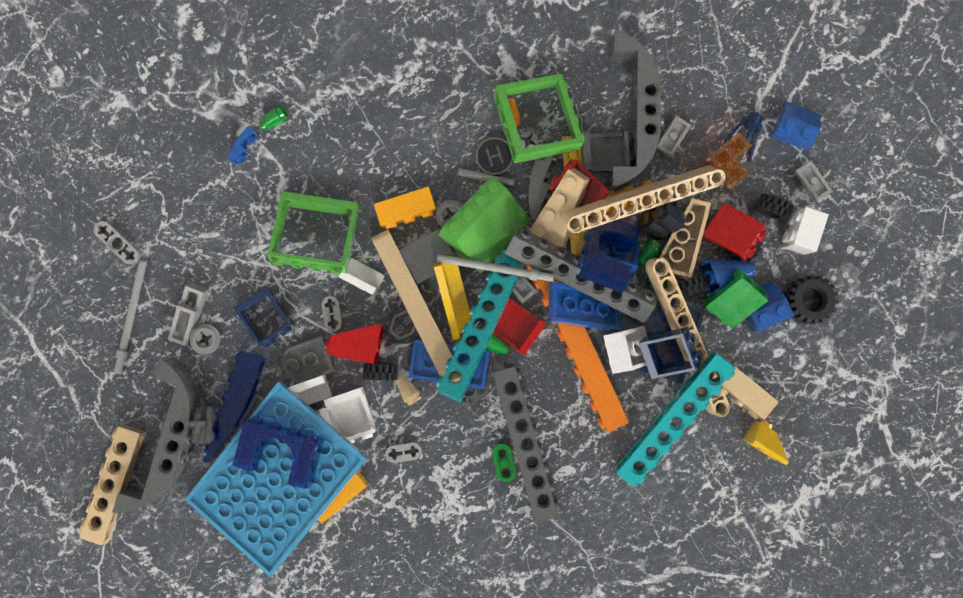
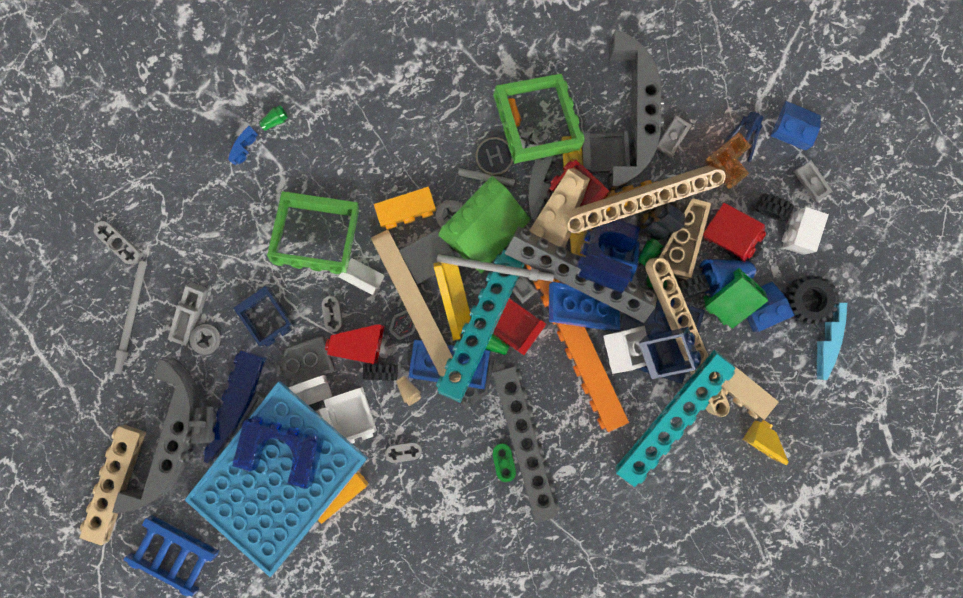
none -> blue fence [123,515,219,597]
none -> medium azure slope [817,303,847,380]

